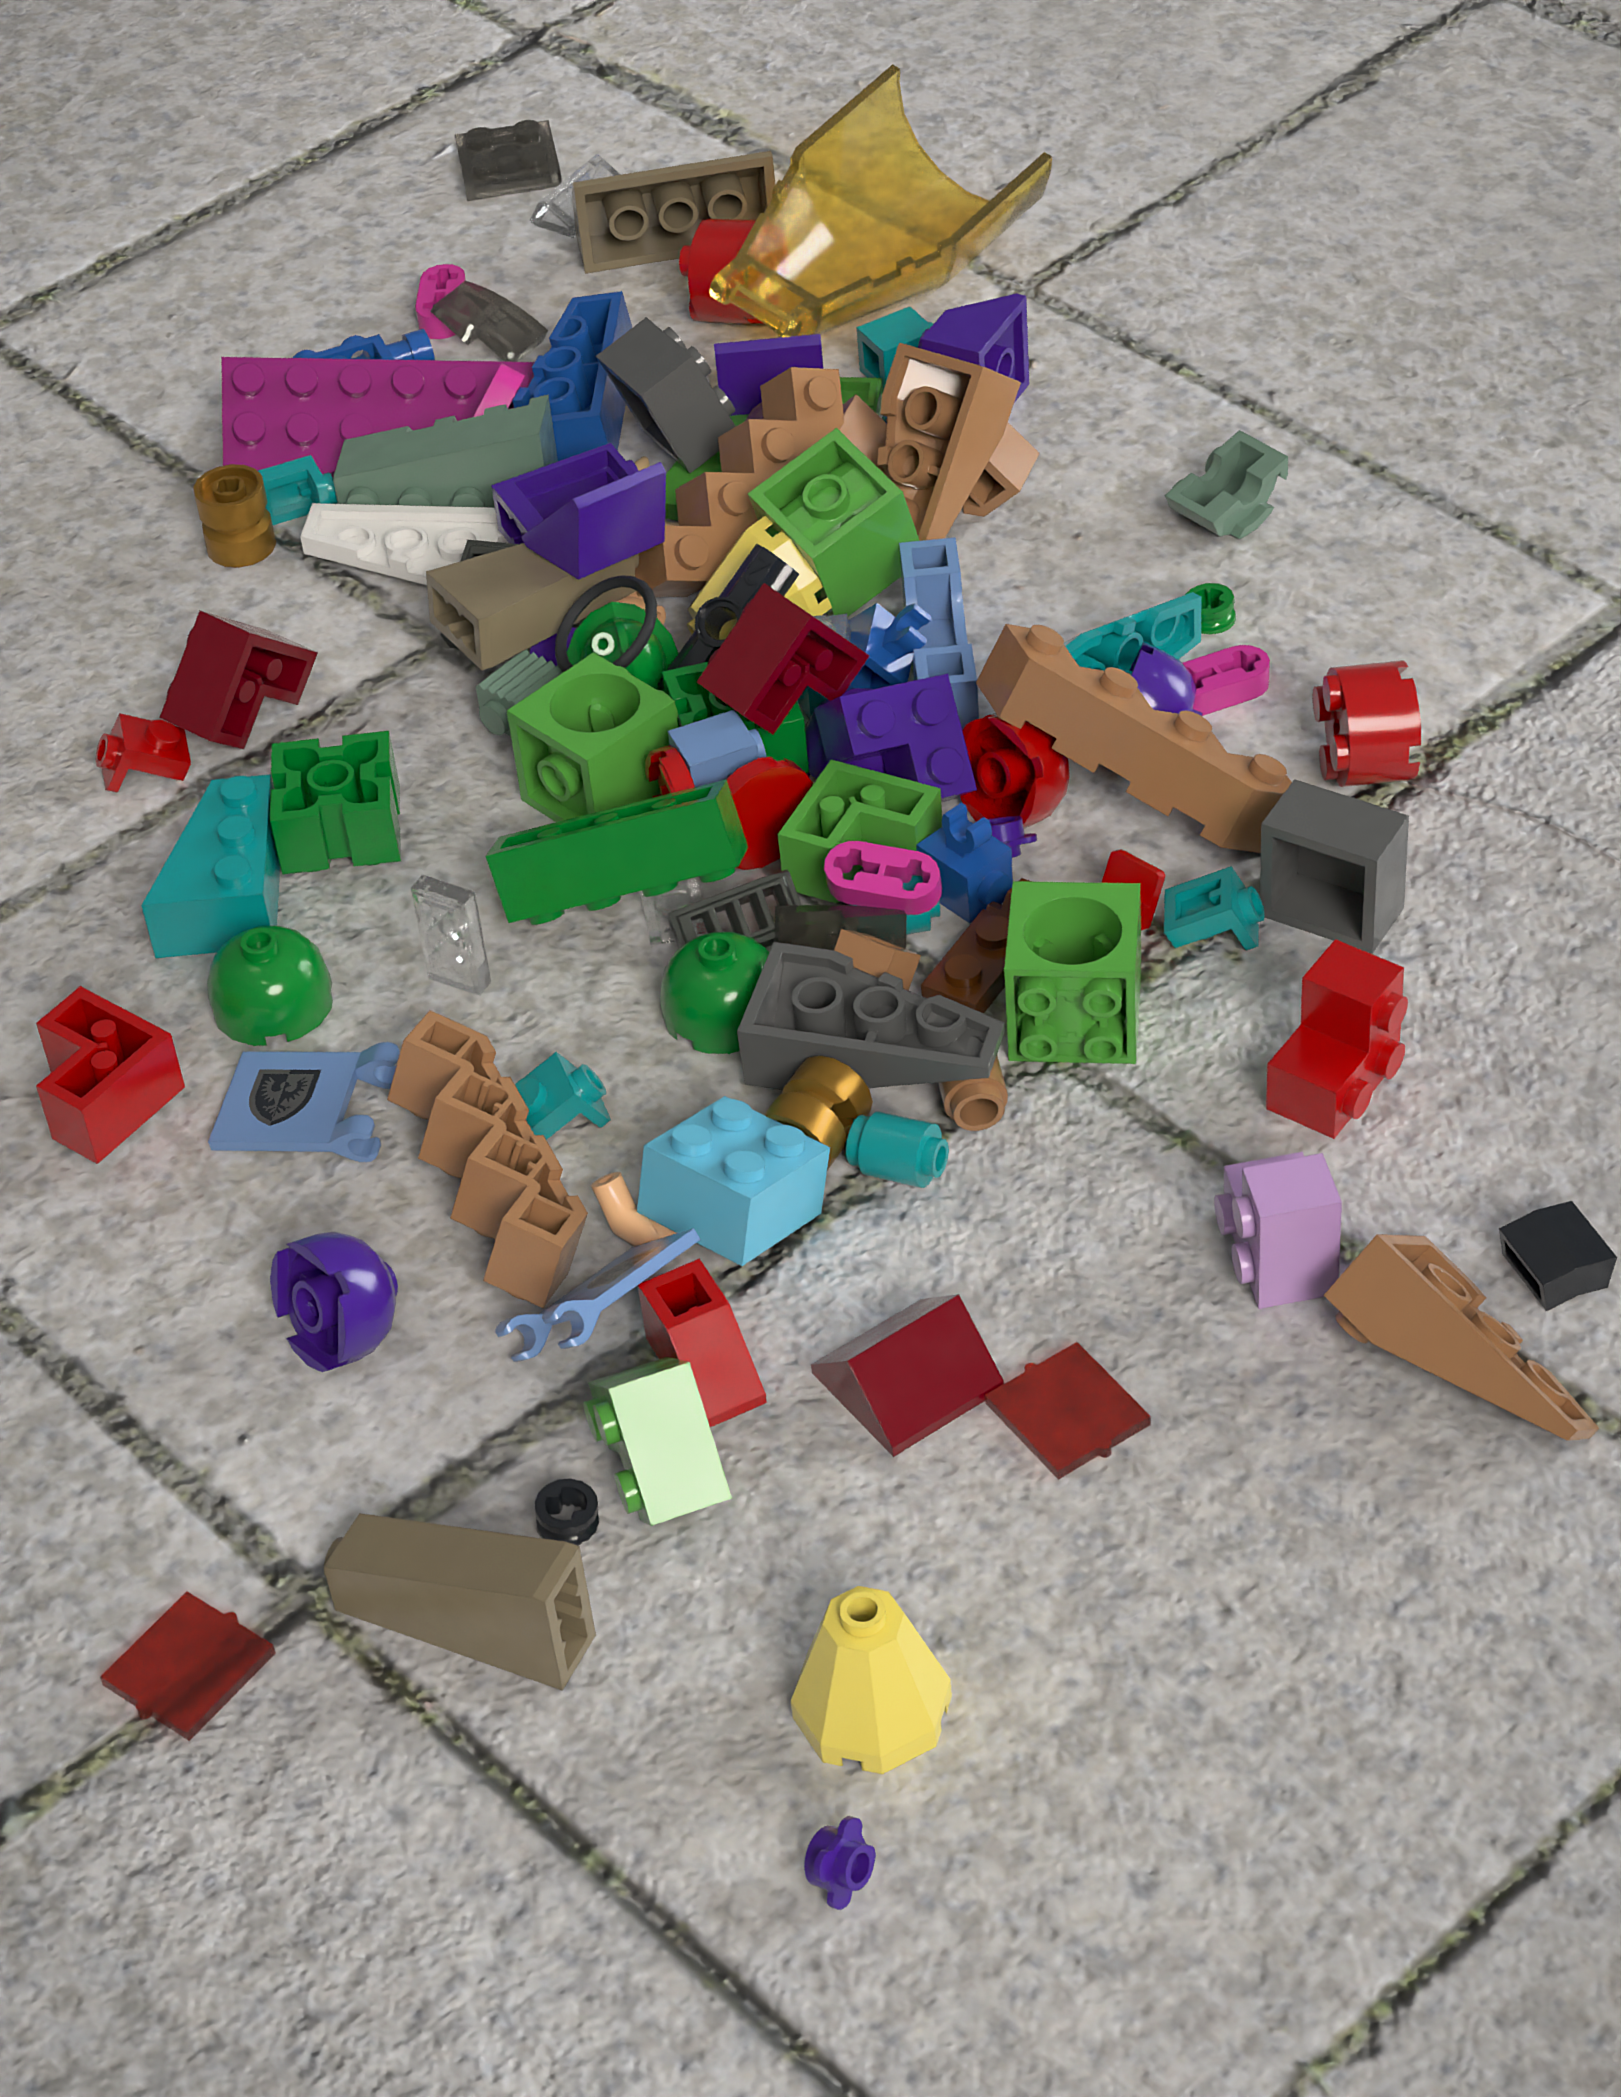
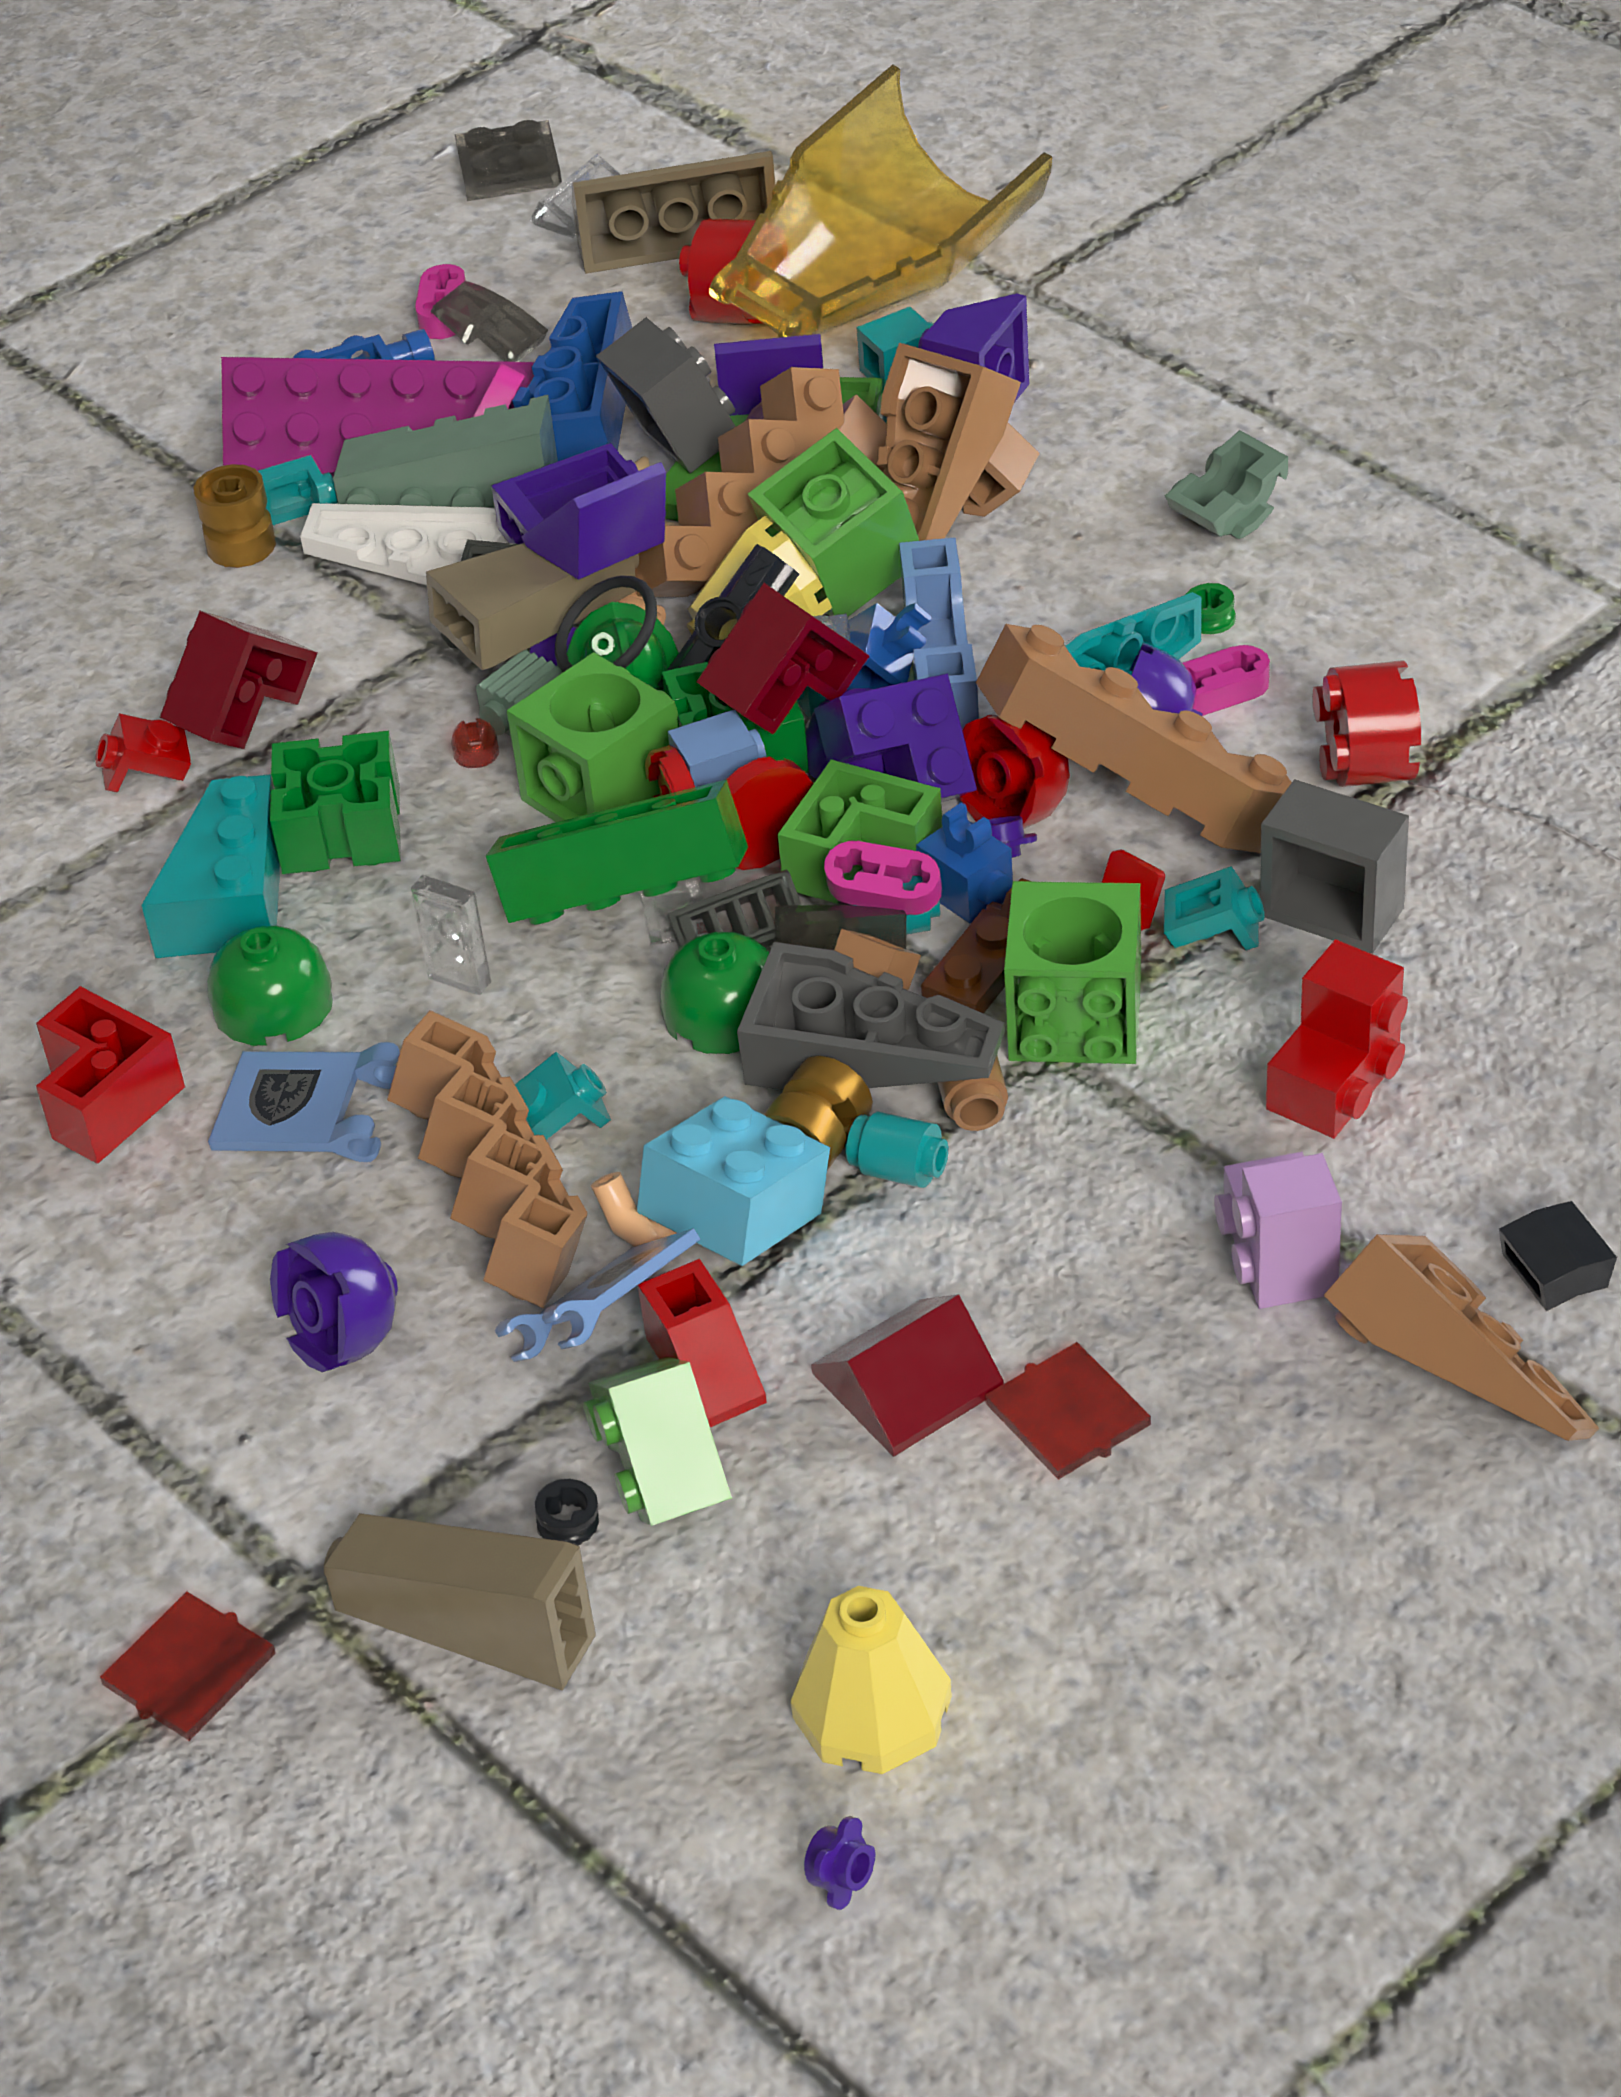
none -> clear red hinge [451,718,499,768]

